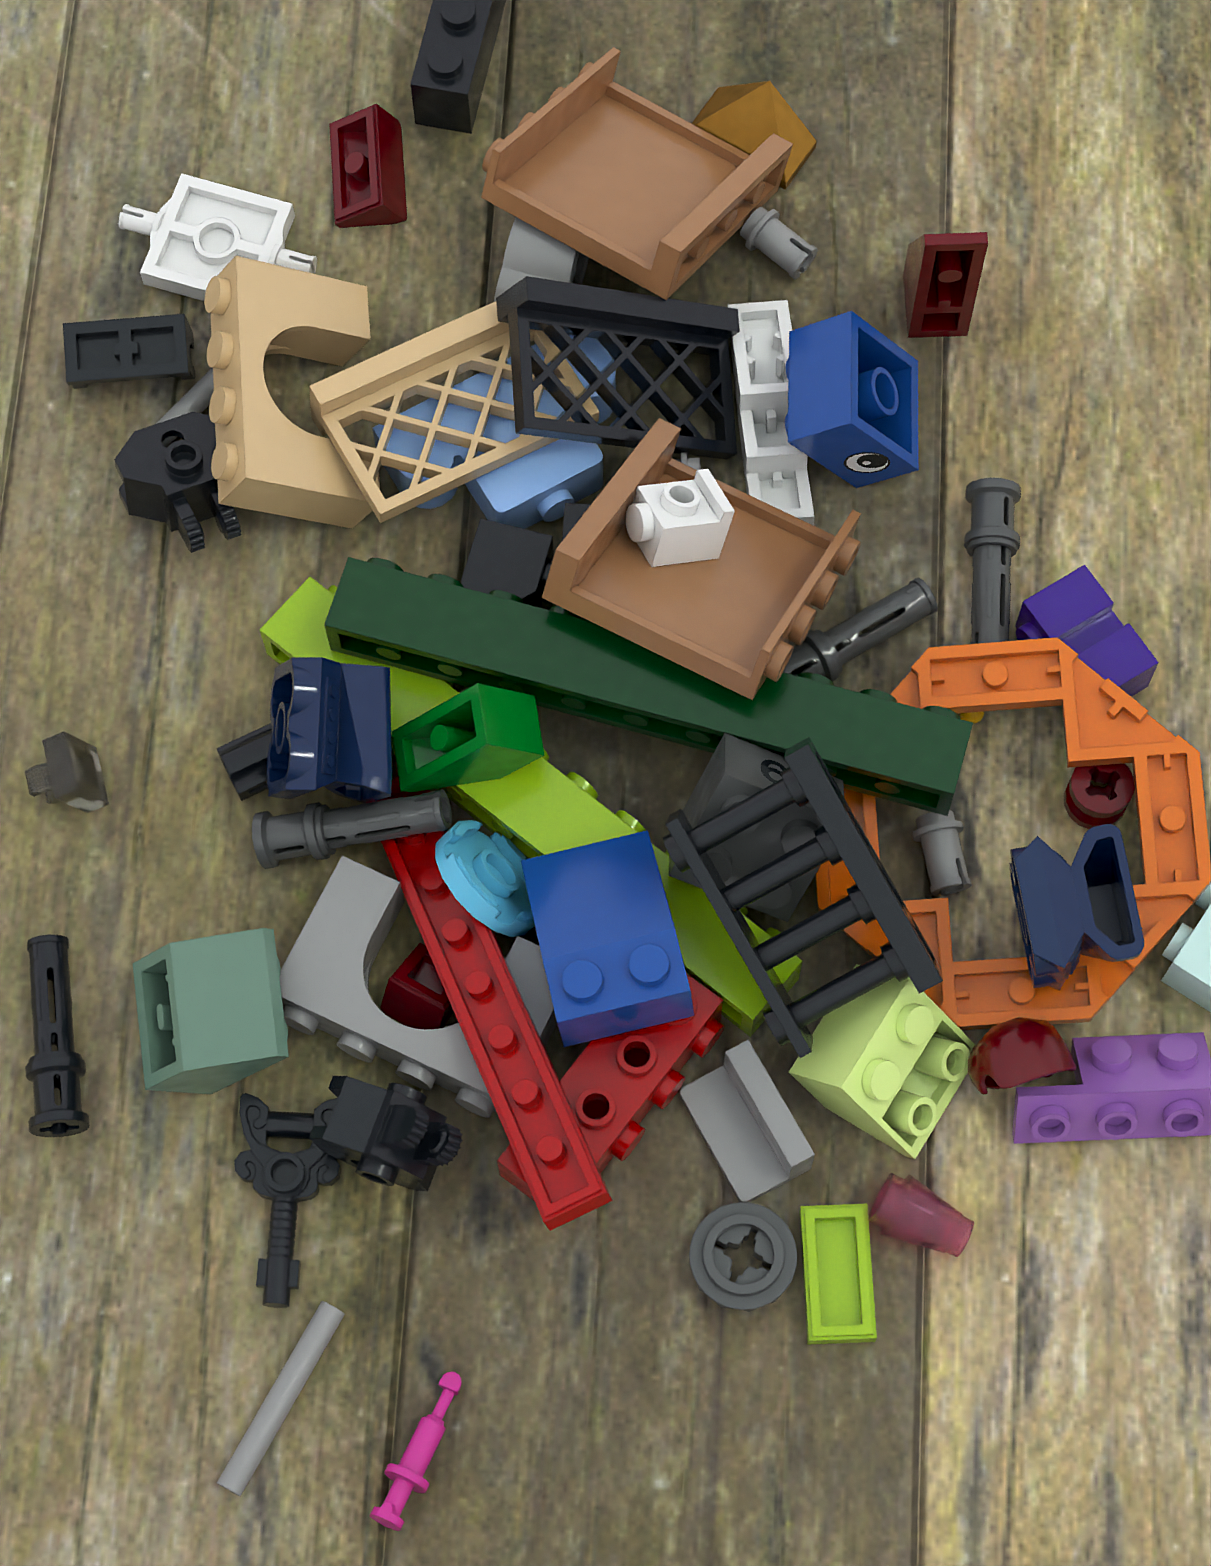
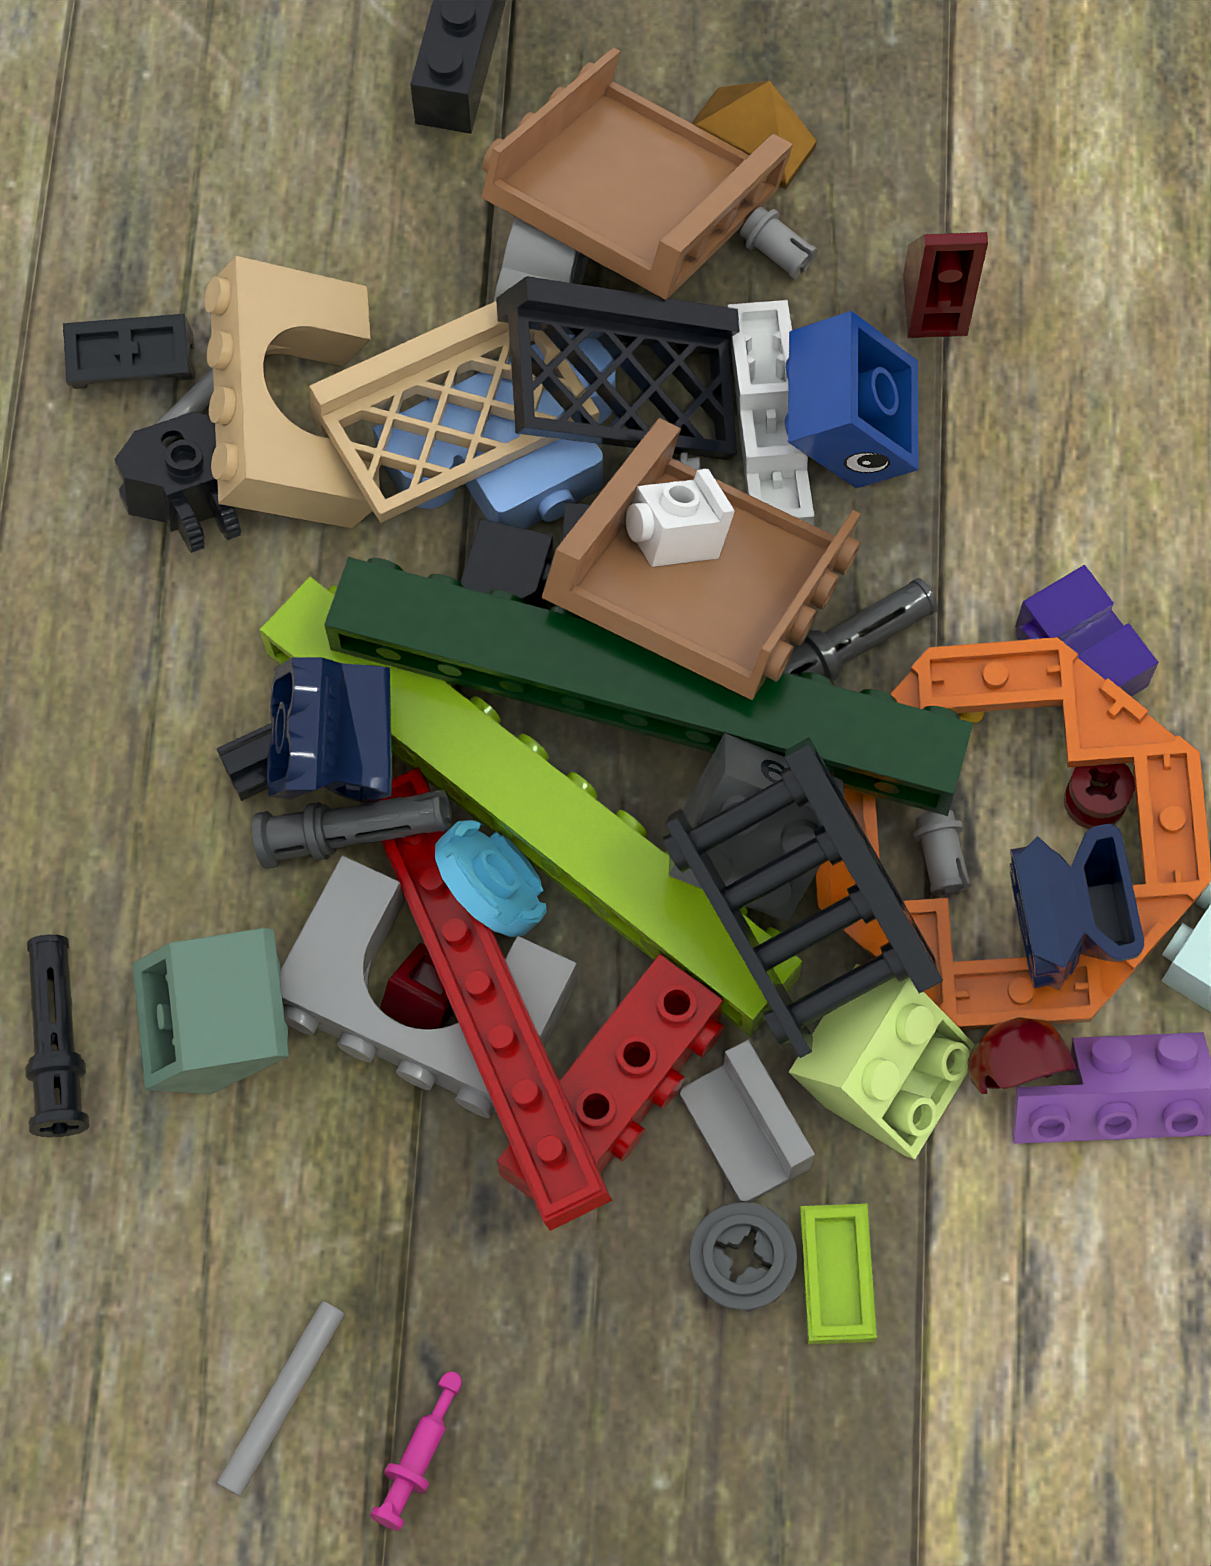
clear smoke tile [25,731,109,813] -> none
white plate [118,174,317,301] -> none
black piece [234,1093,341,1308] -> none
black hinge [309,1076,463,1191] -> none
dark red slope [329,103,407,228] -> none
green slope [392,683,545,793] -> none
blue slope [521,830,694,1047] -> none
clear pink cone [868,1173,974,1257] -> none
dark grey pin [964,478,1021,644] -> none

